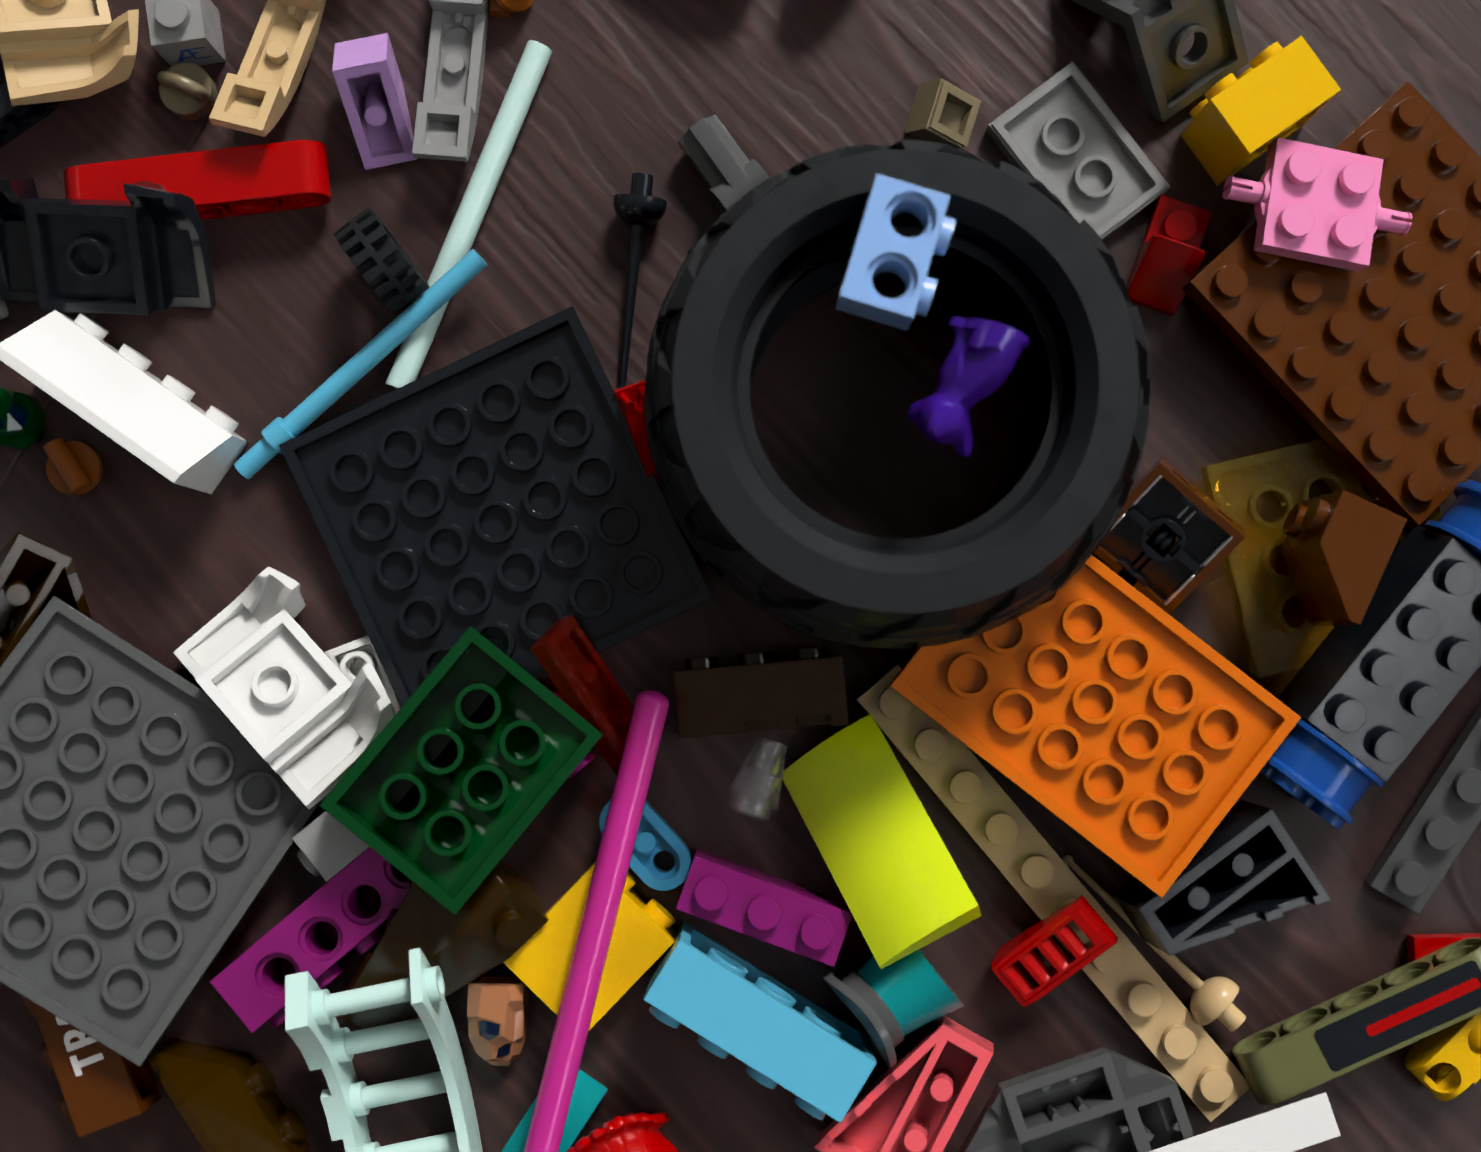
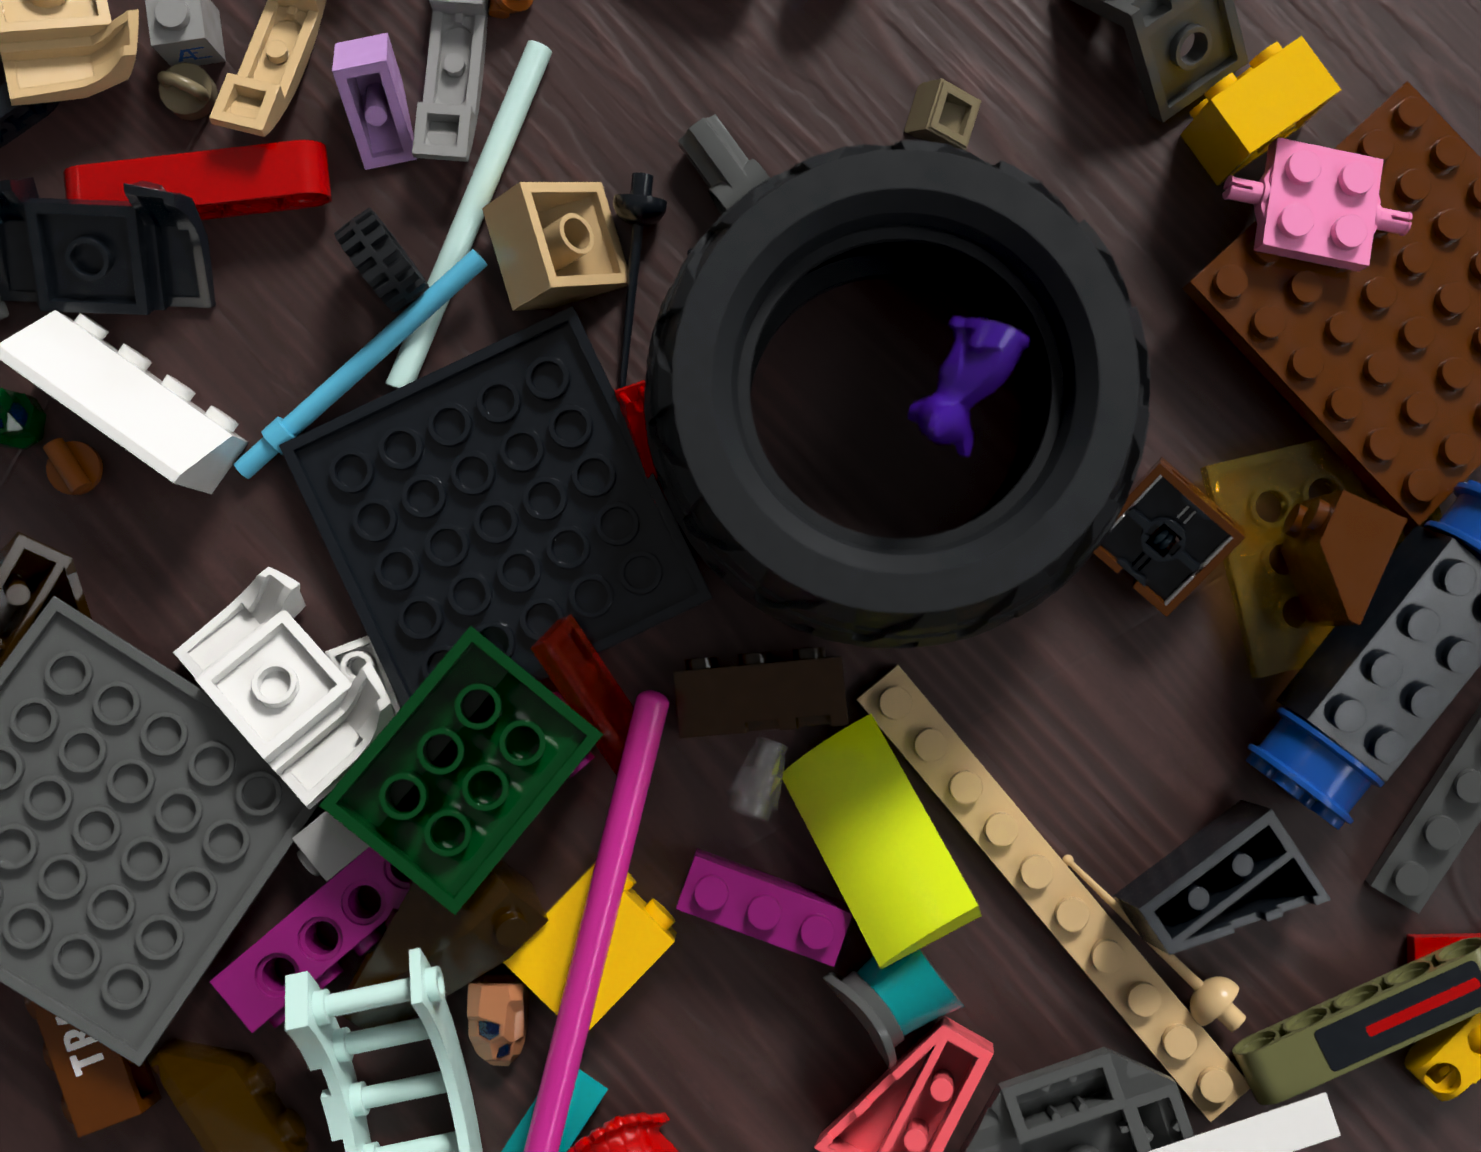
dark azure plate [599,800,692,891] -> none
medium azure brick [643,921,877,1123] -> none
light blue brick [836,174,956,331] -> none
orange plate [889,554,1301,898] -> none
light grey tile [986,61,1170,240] -> none
red slope [991,895,1118,1007] -> none
red slope [1126,194,1212,316] -> none
none -> tan slope [482,182,628,311]

